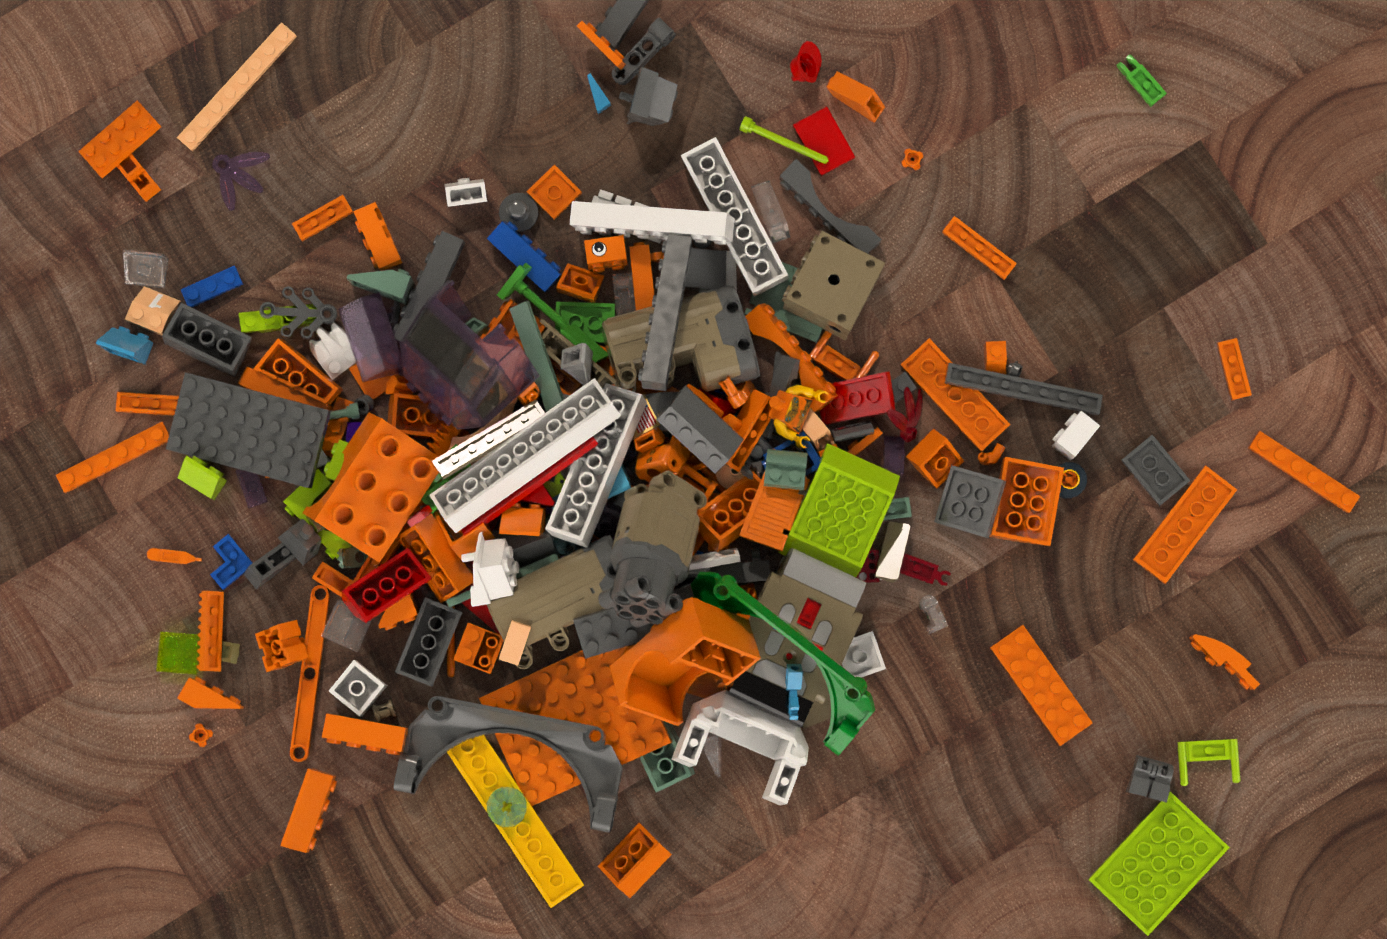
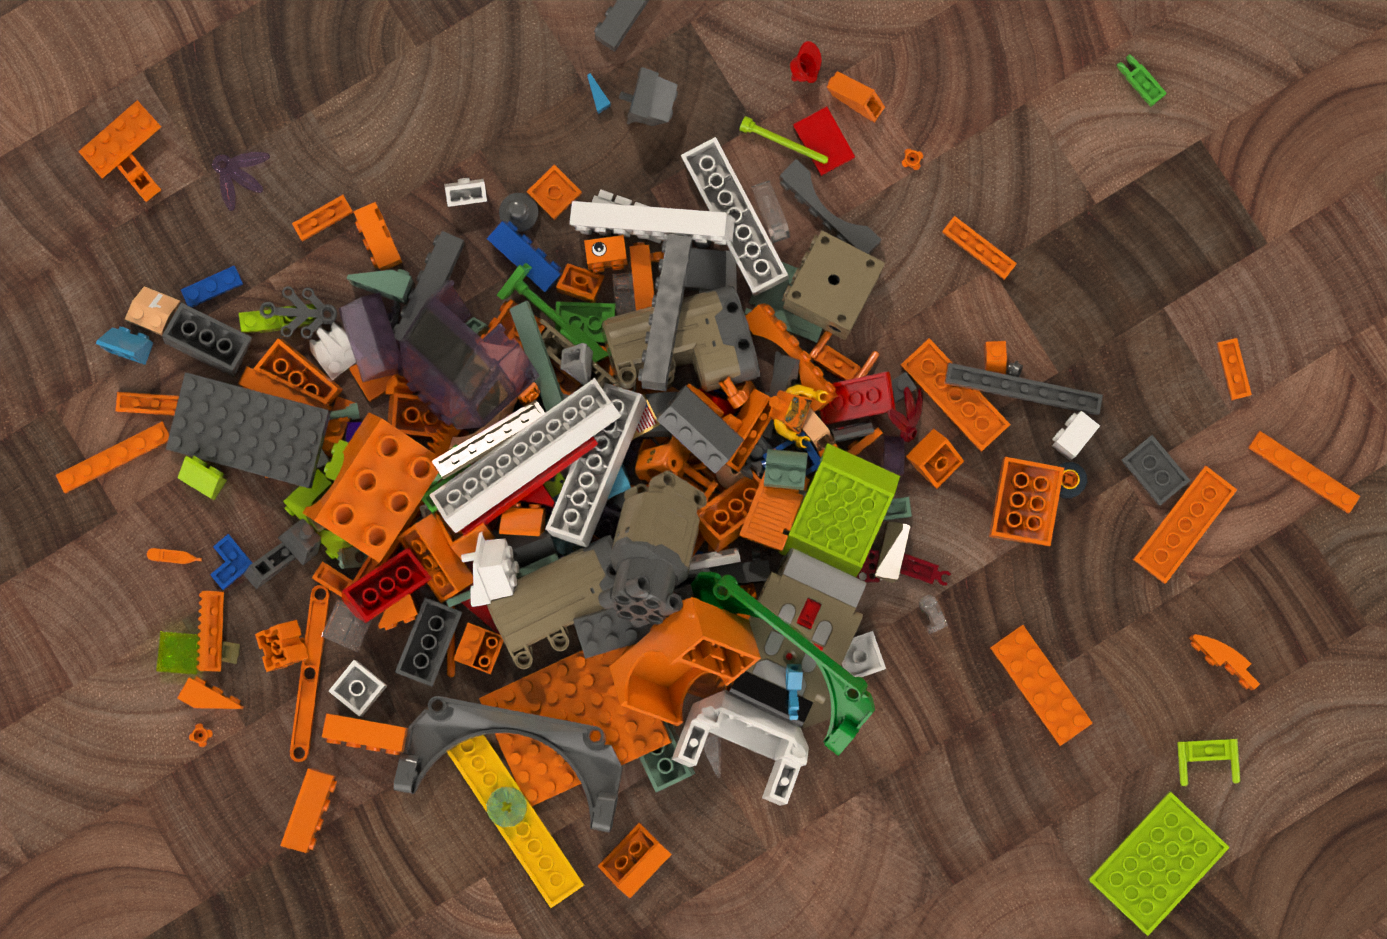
clear slope [123,250,168,288] -> none
light nougat plate [177,22,297,152] -> none
plate [236,470,268,509] -> none
dark grey bush [354,394,374,415] -> none
dark tan bush [372,699,397,722] -> none
red tile [407,505,433,527] -> none
light nougat tile [499,620,531,665] -> none
orange plate [577,21,626,70] -> none
dark grey piece [612,17,676,85] -> none
orange piece [633,427,665,453] -> none
dark grey plate [934,465,1006,539] -> none
orange arm [978,443,1005,465] -> none
dark grey hips [1126,755,1174,802] -> none

